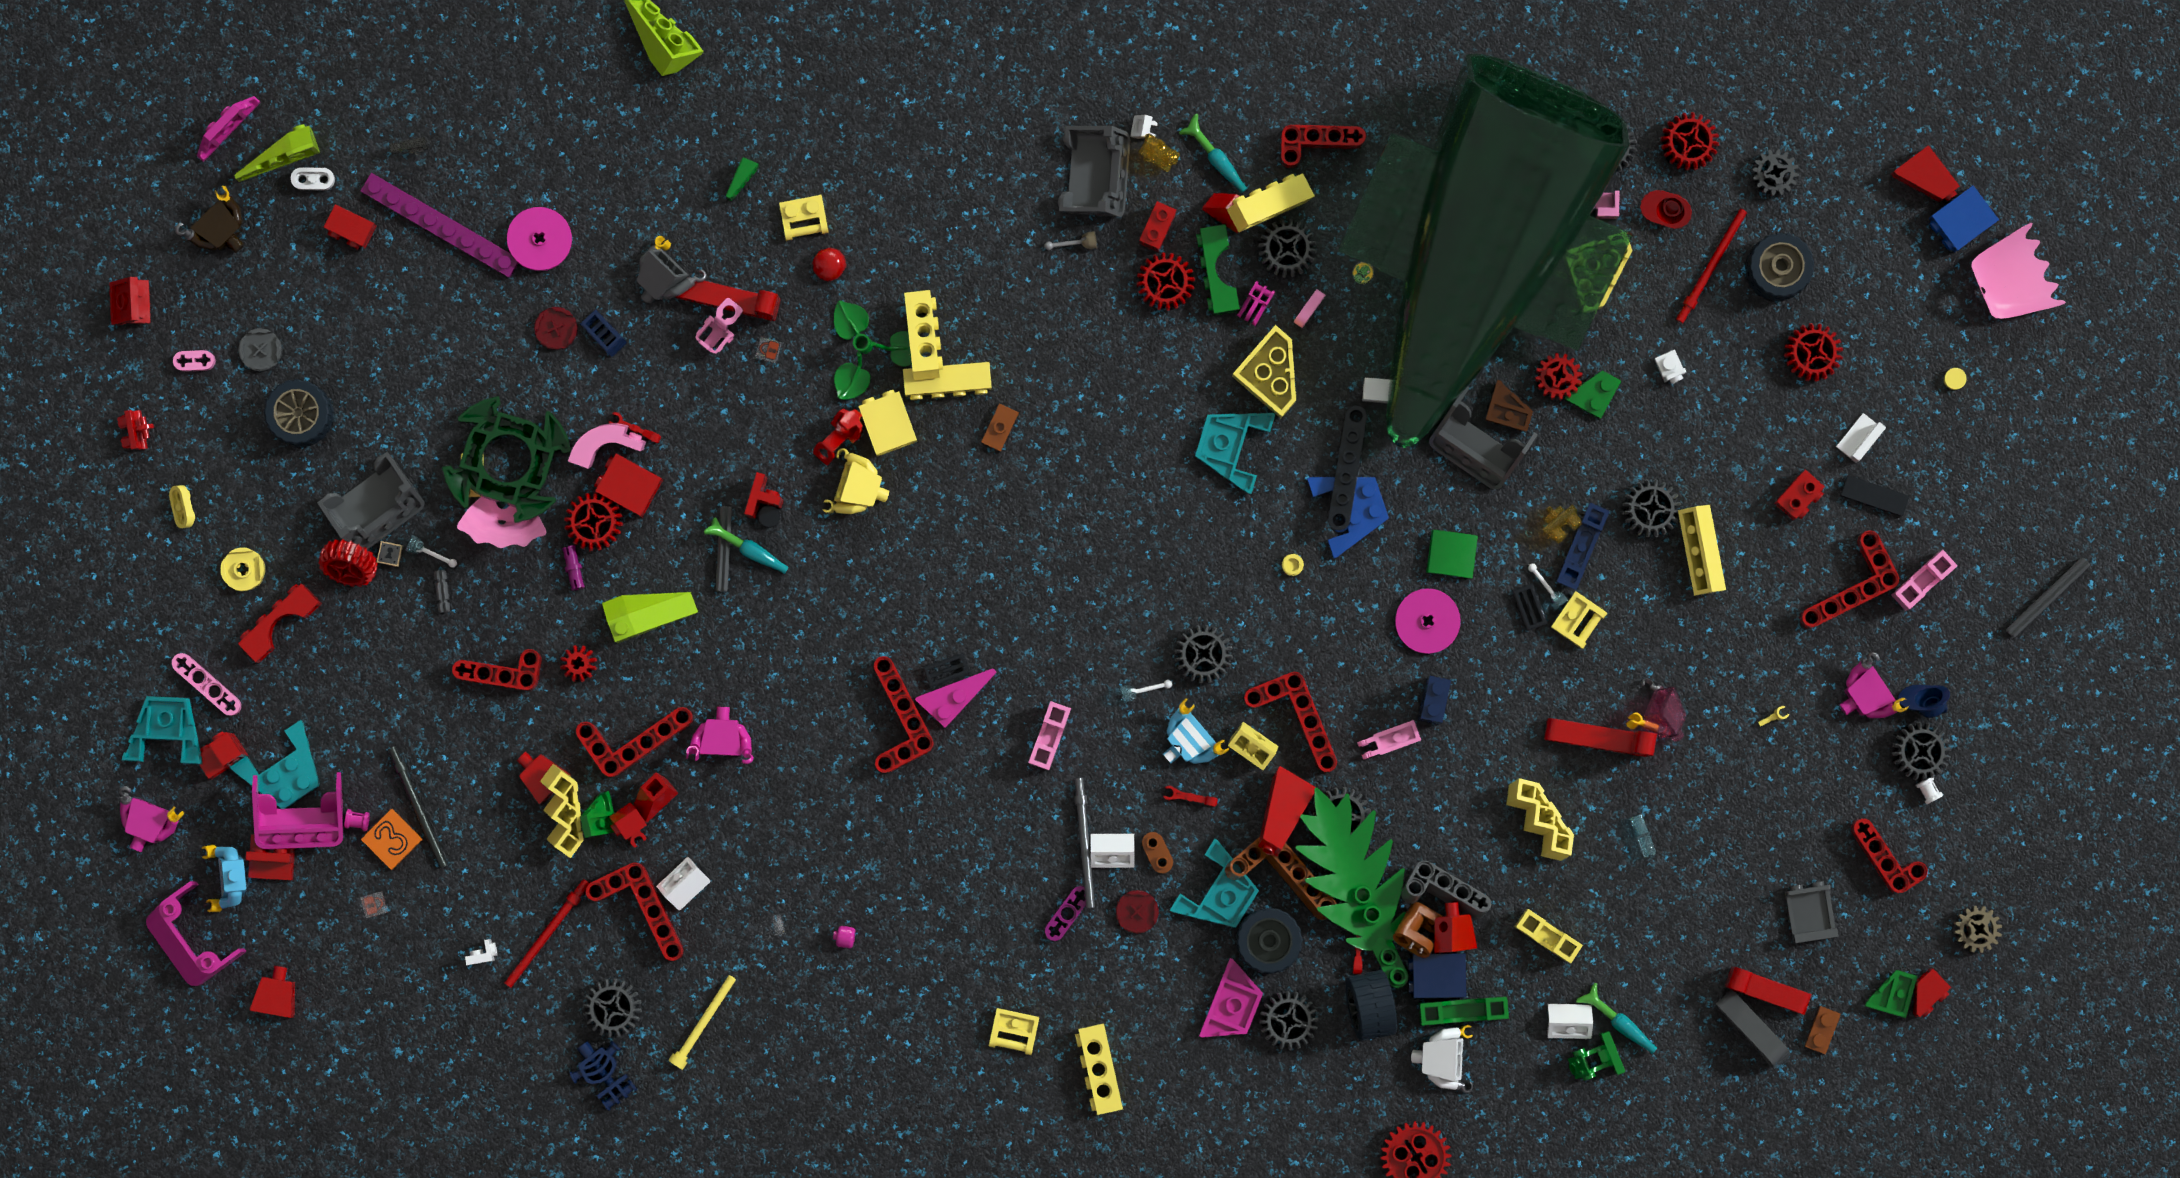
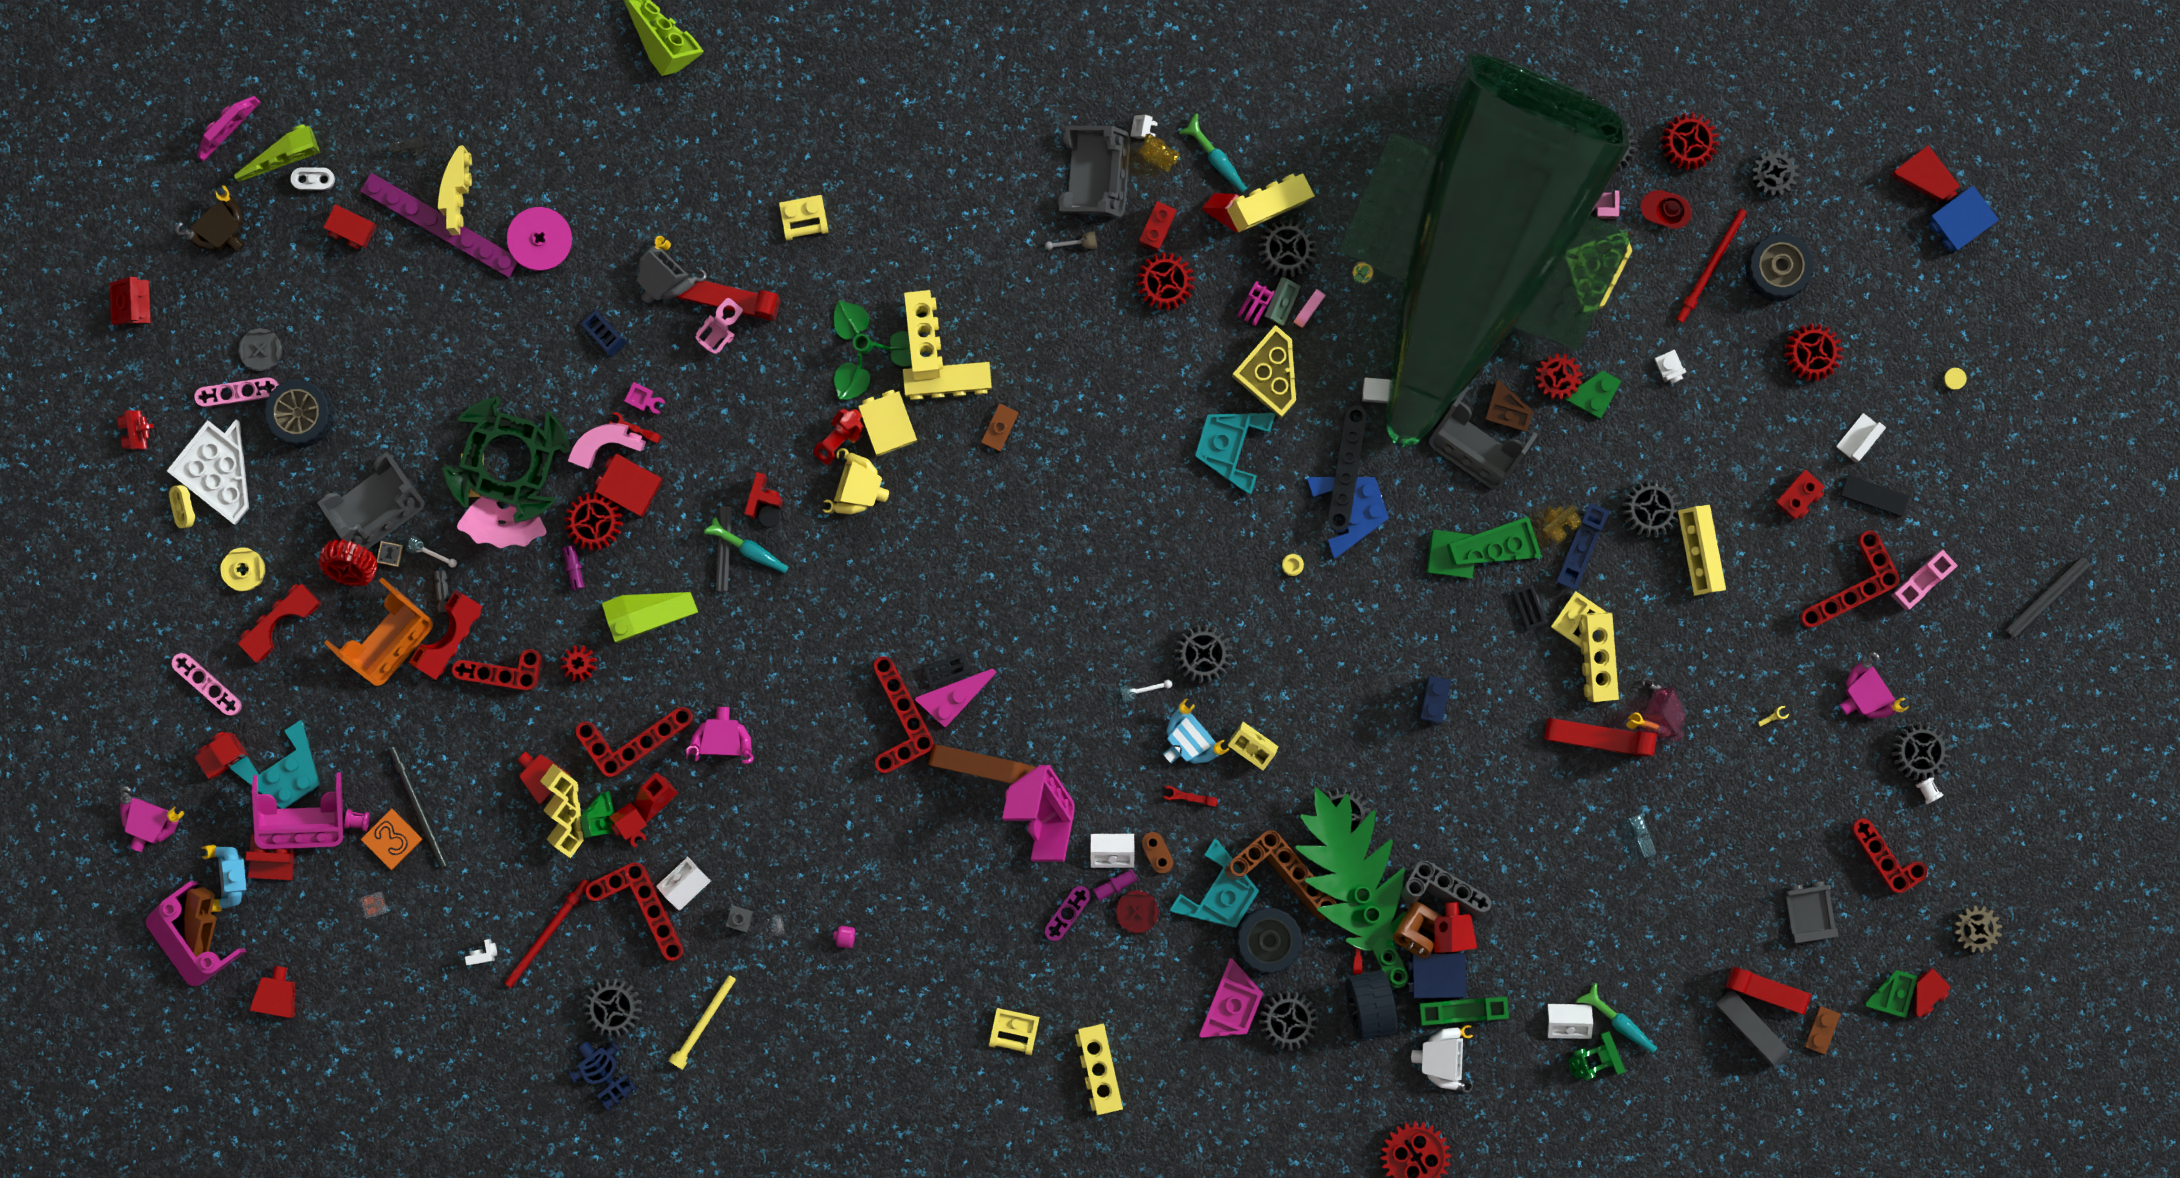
teal wing [122,696,202,765] -> none
bright pink beam [173,350,216,372] -> none
dark red tile [534,307,578,350] -> none
green slope [726,157,759,201] -> none
tile [755,337,782,364] -> none
red hair [812,247,846,281] -> none
bright pink arch [1028,701,1071,771] -> none
dark grey bar [1074,778,1095,909] -> none
green arch [1196,224,1240,316] -> none
red beam [1244,672,1337,773] -> none
red slope [1258,766,1316,857] -> none
red beam [1281,125,1366,168] -> none
bright pink hinge [1357,720,1421,760] -> none
dark pink piece [1395,589,1460,654] -> none
light yellow brick [1507,778,1574,861] -> none
light yellow arch [1514,909,1583,963] -> none
hinge [1528,564,1569,610] -> none
dark blue piece [1898,685,1950,718] -> none
bright pink piece [1971,223,2066,319] -> none
none -> white wing [167,420,249,525]
none -> dark orange slope [184,887,217,957]
none -> bright pink beam [194,378,279,407]
none -> orange windscreen [325,578,433,686]
none -> red arch [409,589,483,680]
none -> light yellow slope [438,146,472,235]
none -> dark pink plate [624,382,666,415]
none -> dark grey brick [726,905,754,932]
none -> dark orange beam [928,744,1036,784]
none -> dark pink windscreen [1002,765,1074,862]
none -> magenta pin [1093,869,1138,901]
none -> sand green plate [1265,277,1301,326]
none -> green wing [1447,516,1542,565]
none -> light yellow brick [1579,612,1619,702]

